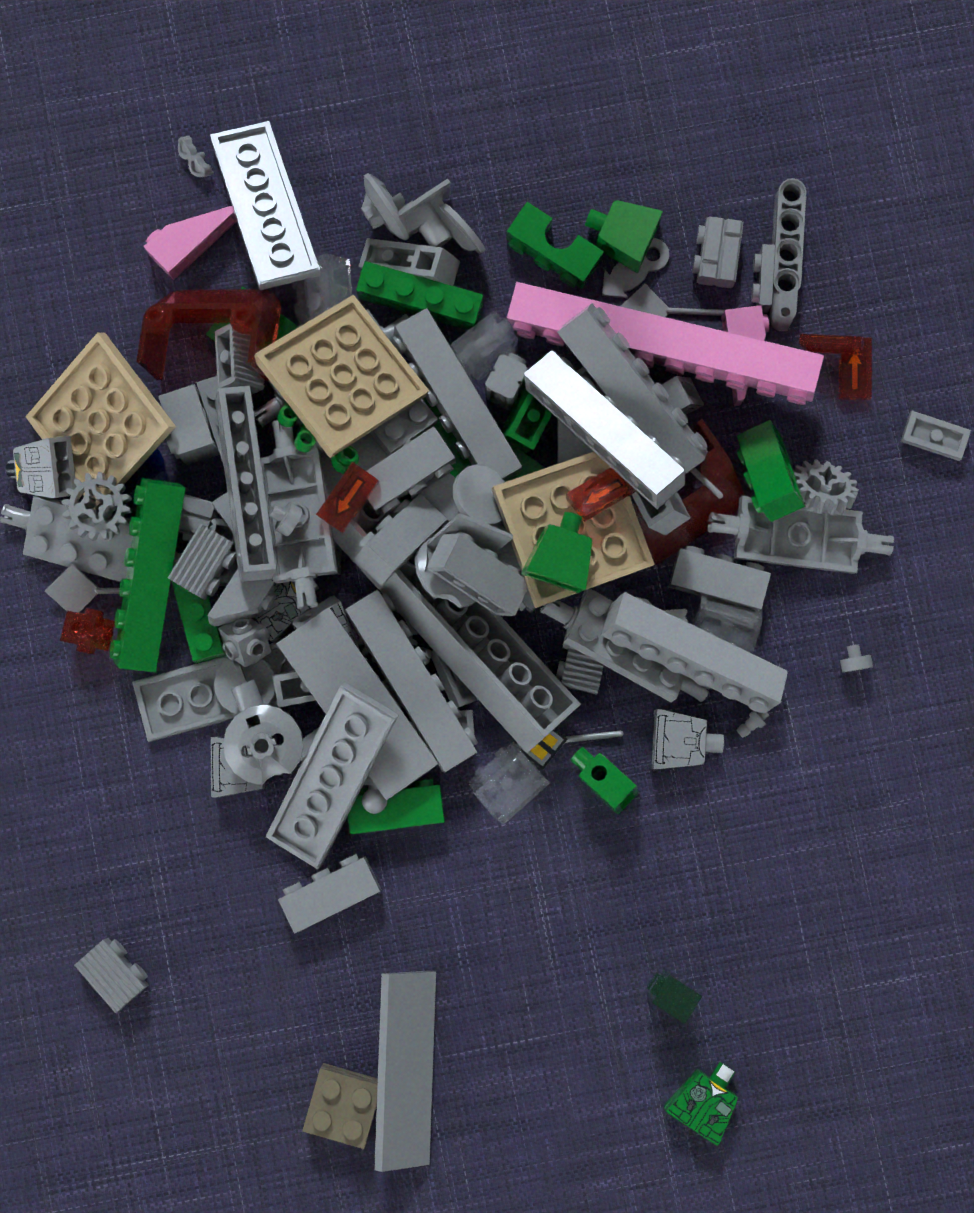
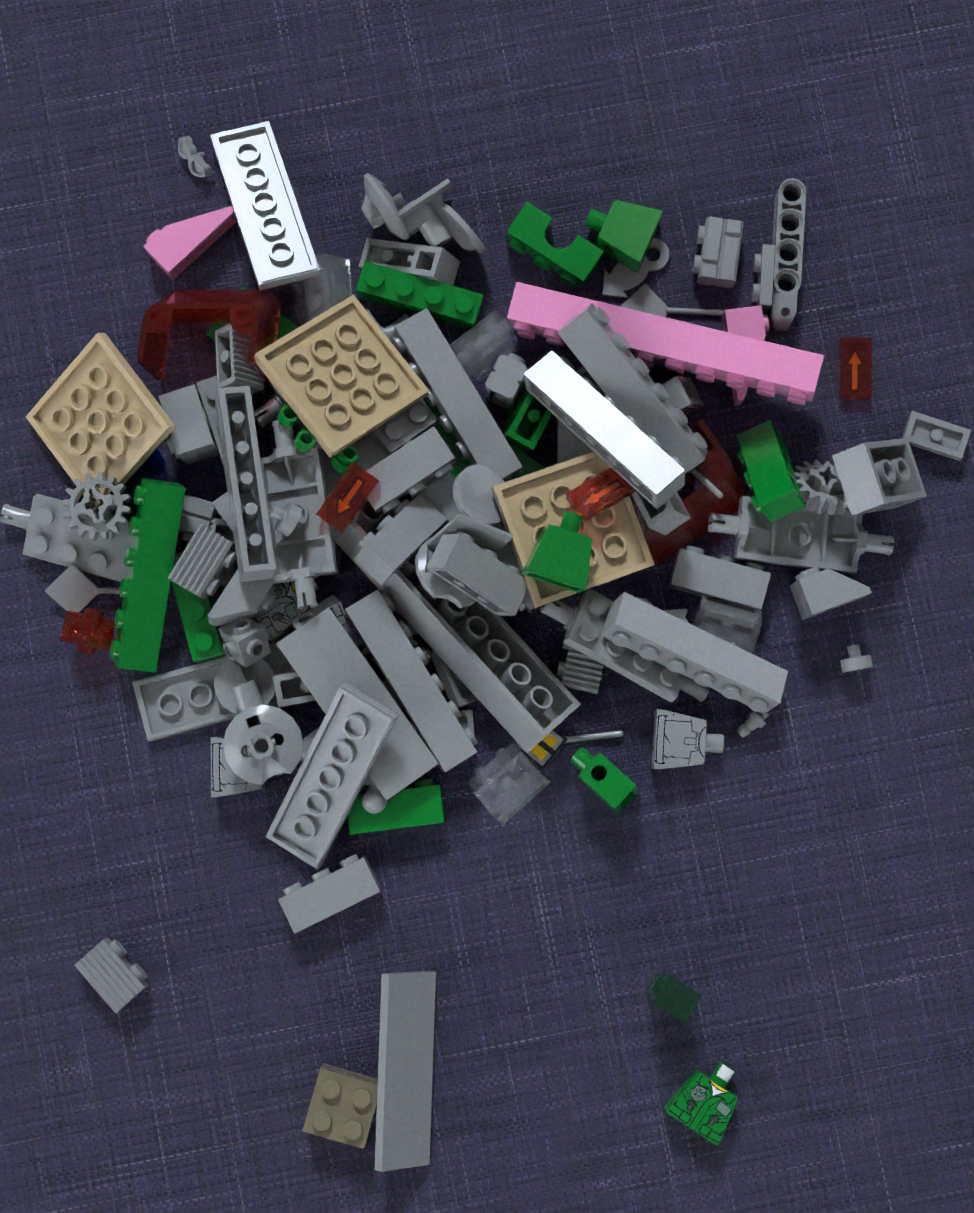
light grey torso [6,436,76,498] -> none
clear red tile [799,334,866,355] -> none
none -> light grey slope [789,566,872,620]
none -> light grey brick [832,438,927,516]

